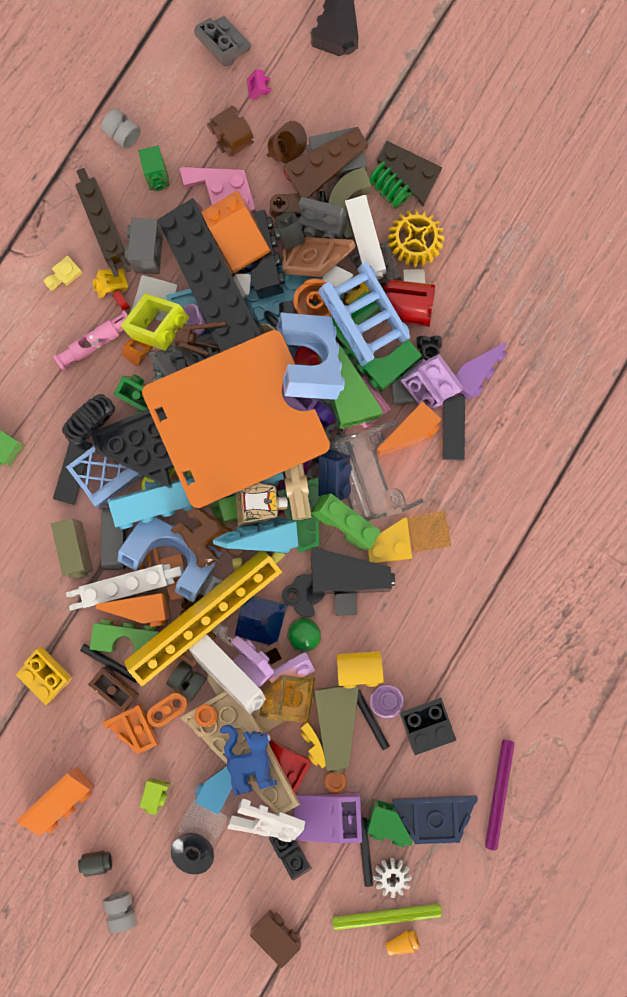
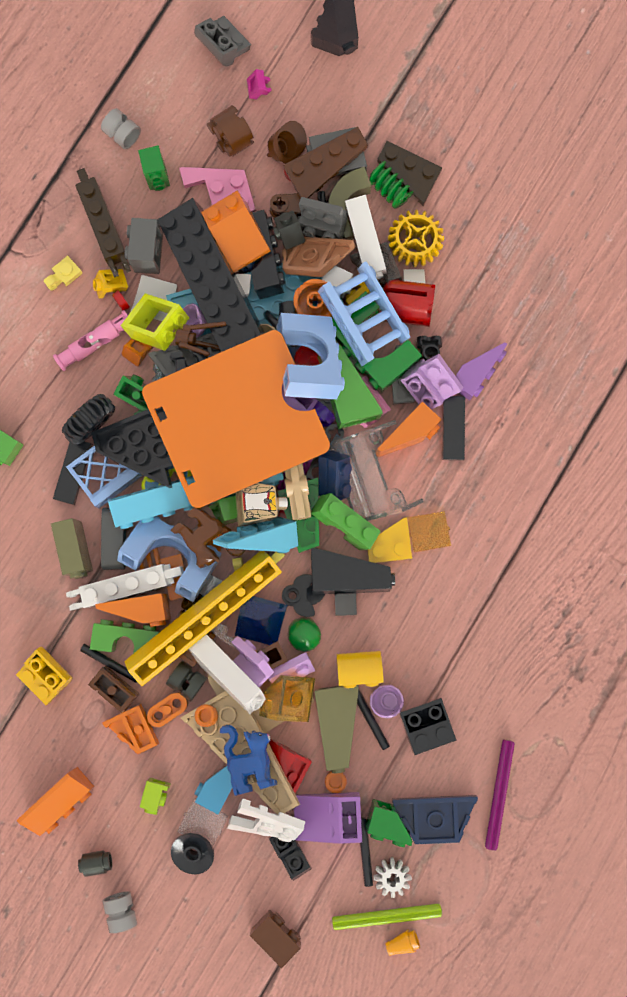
yellow slope [300,720,326,769] -> none

